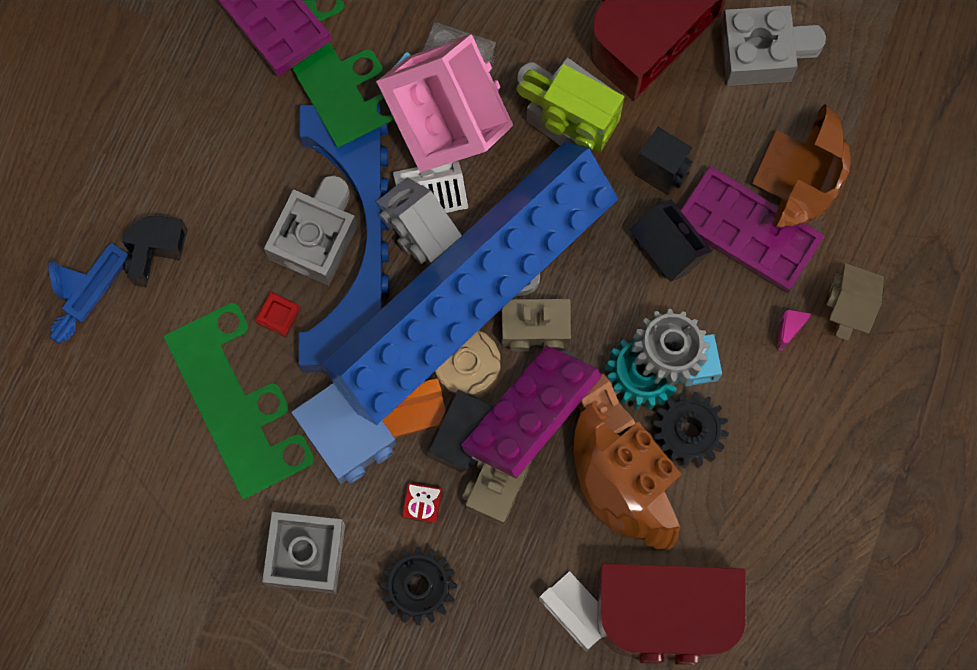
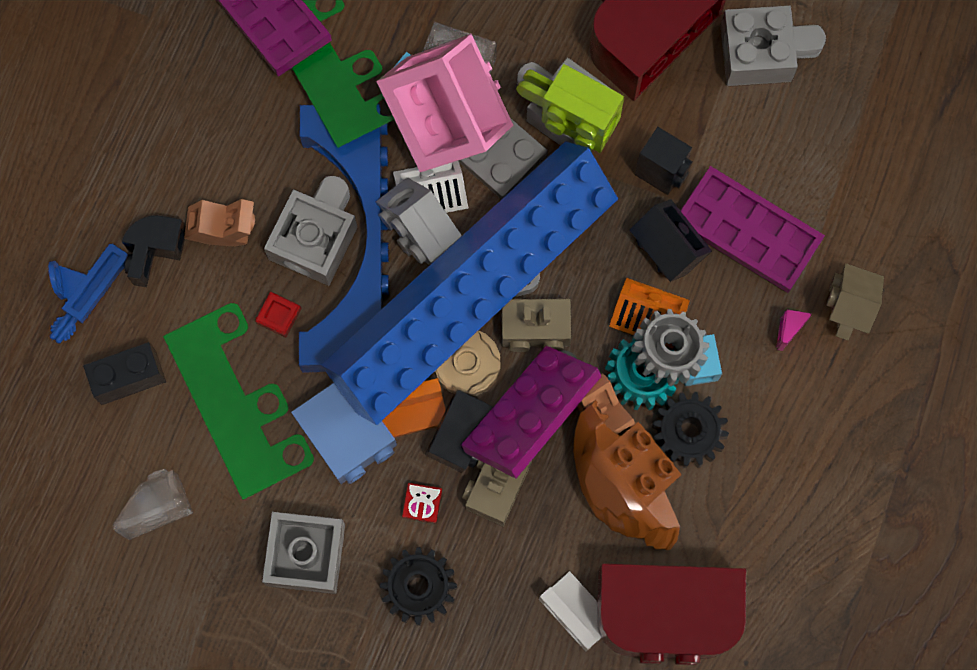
dark orange animal [752,104,851,229] -> none
none -> black brick [83,342,166,405]
none -> clear slope [113,469,193,540]
none -> nougat brick [184,199,255,246]
none -> light grey plate [458,118,548,200]
none -> orange panel [609,278,690,349]

